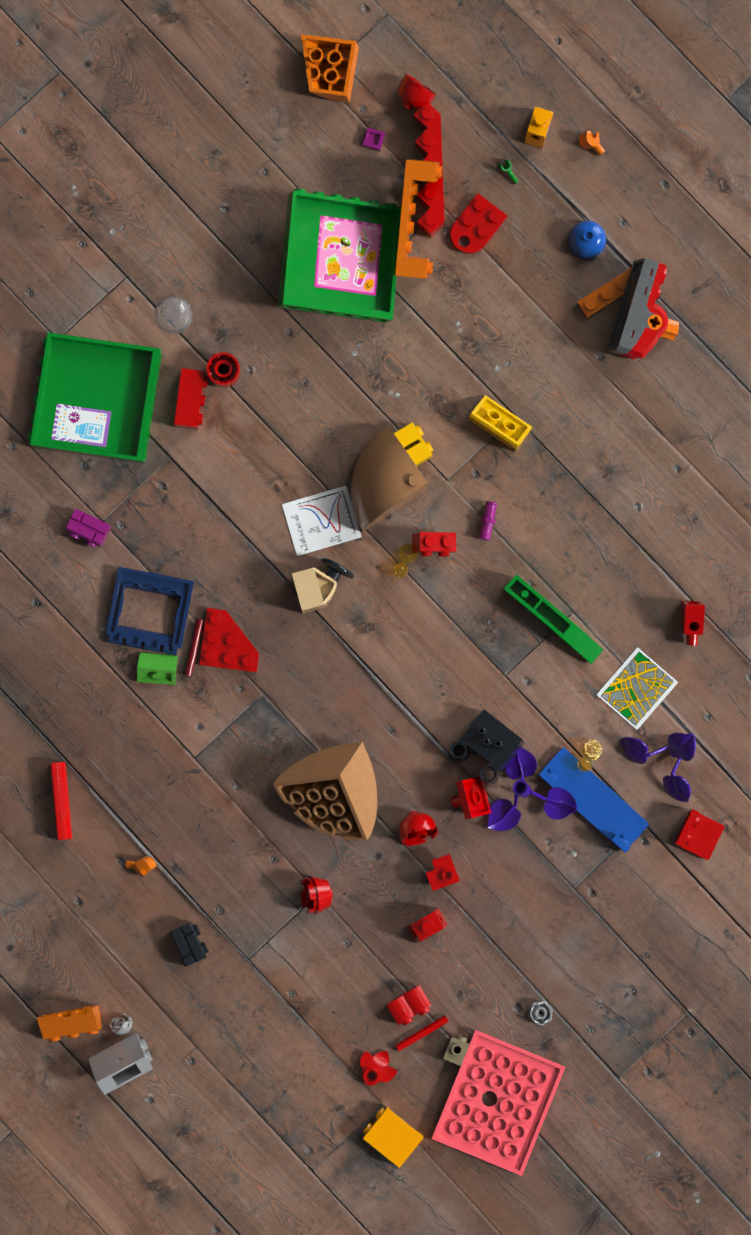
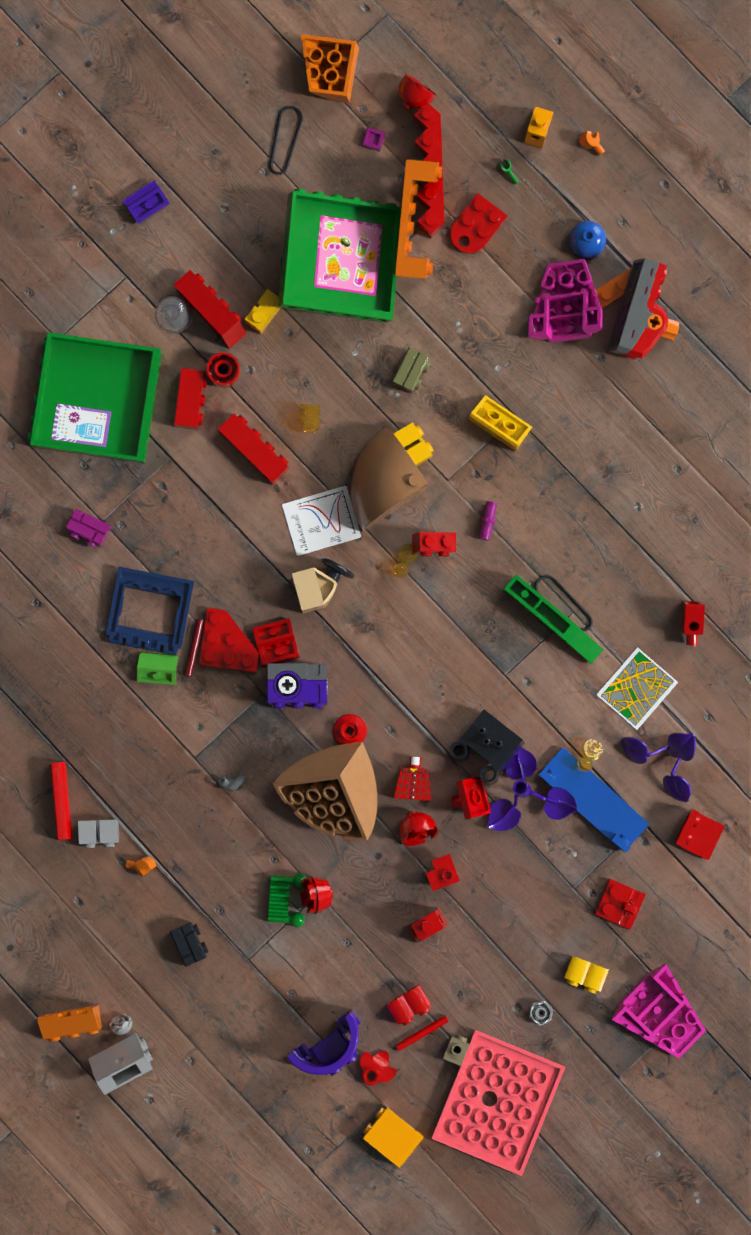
none -> light grey piece [78,820,119,848]
none -> dark purple plate [123,180,170,225]
none -> red wedge [173,270,247,349]
none -> red brick [218,413,289,485]
none -> dark grey arm [218,772,247,791]
none -> yellow piece [245,289,280,334]
none -> red slope [253,618,300,667]
none -> piece [268,663,328,709]
none -> green gear [268,873,307,928]
none -> black piece [270,106,303,175]
none -> dark purple piece [287,1009,361,1076]
none -> clear yellow brick [300,404,321,433]
none -> red piece [333,714,367,745]
none -> olive brick [392,347,431,393]
none -> red torso [394,757,431,801]
none -> dark pink wedge [528,259,603,343]
none -> black piece [534,575,593,631]
none -> yellow brick [564,956,609,994]
none -> red hinge [595,879,646,930]
none -> dark pink wedge [612,963,706,1058]

